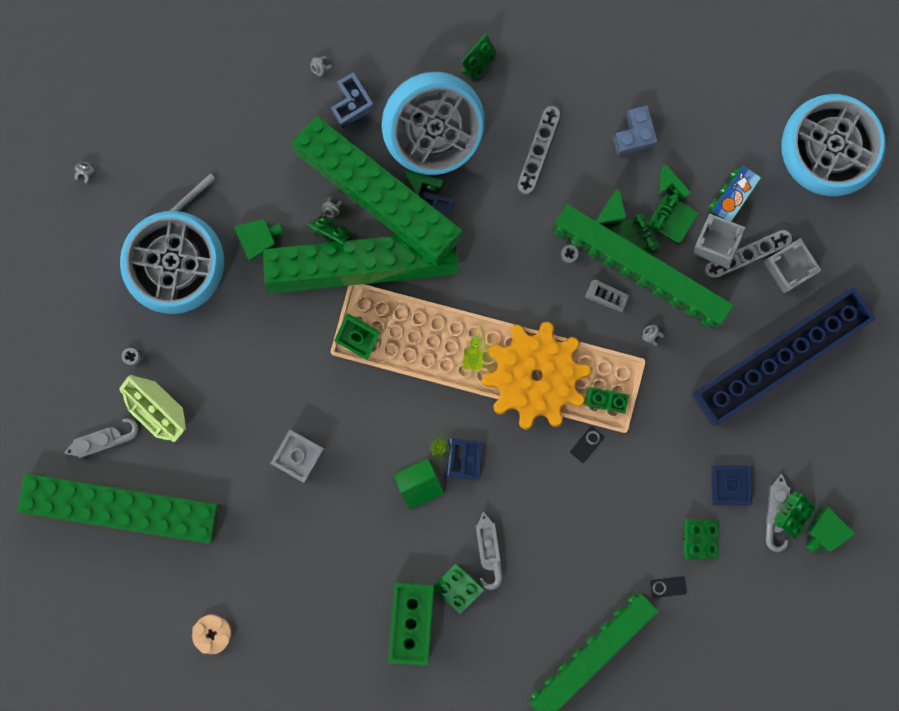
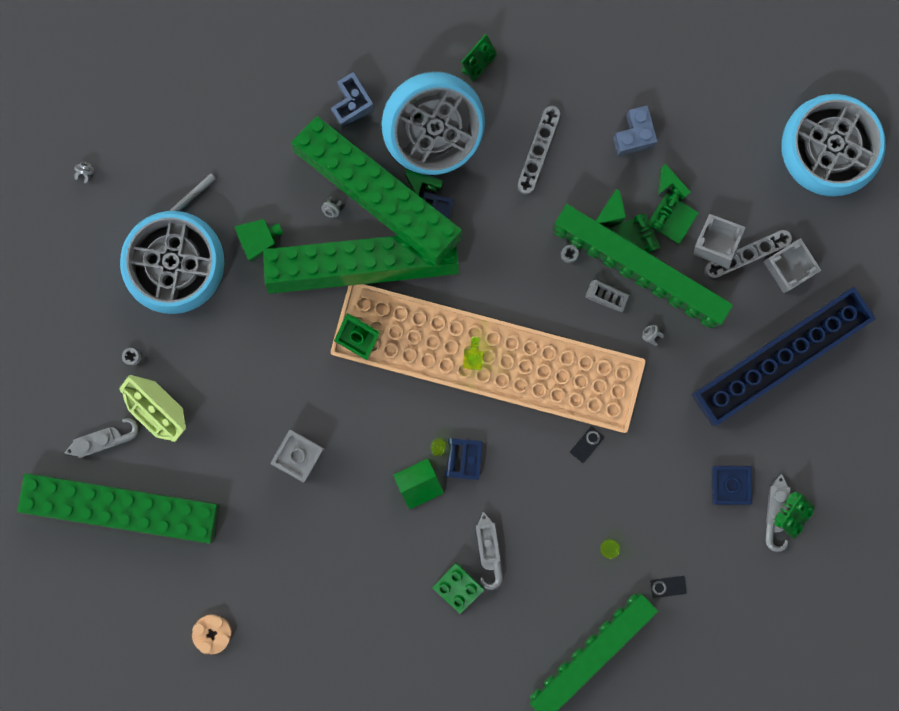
green hinge [308,216,352,244] -> none
light grey plate [310,56,332,76] -> none
green brick [388,581,434,665] -> none
light orange plate [481,322,592,430] -> none
green slope [584,387,629,414] -> none
green hinge [683,519,718,559] -> none
brick [708,165,762,222] -> none
green torso [805,506,855,554] -> none
none -> clear neon green plate [600,539,620,559]

